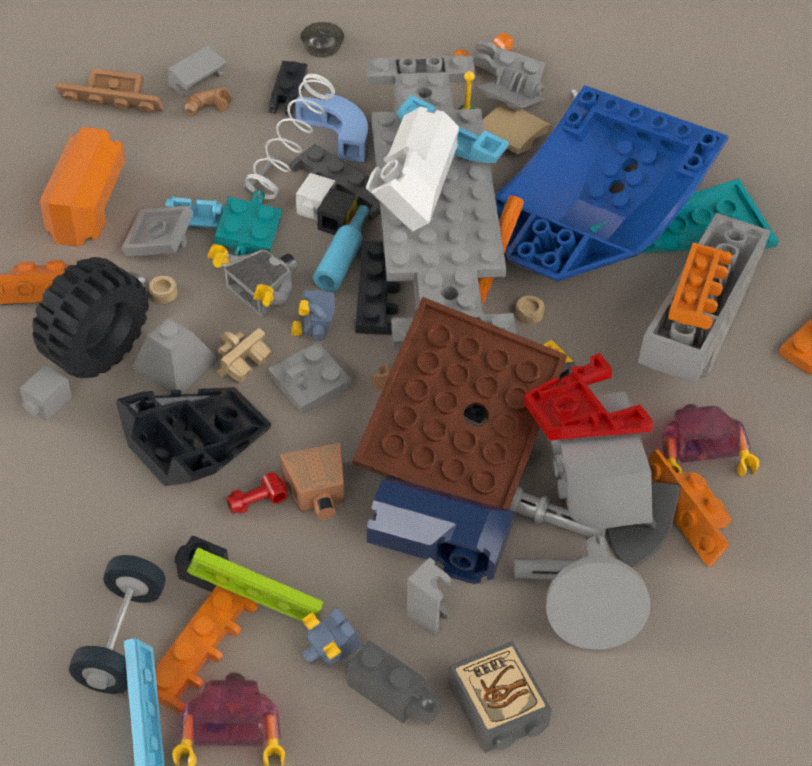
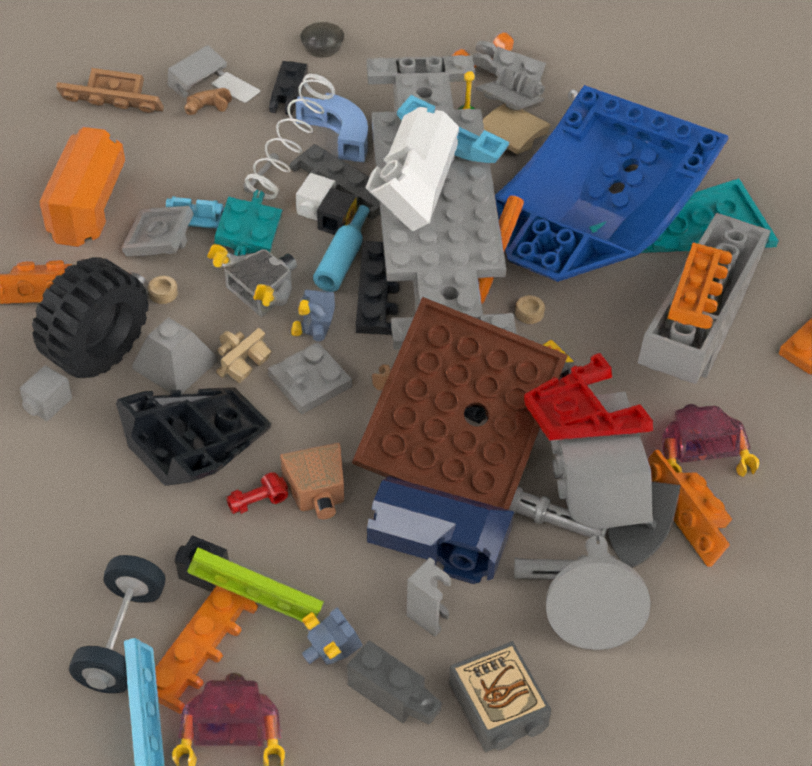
none -> white sticker [211,72,260,103]

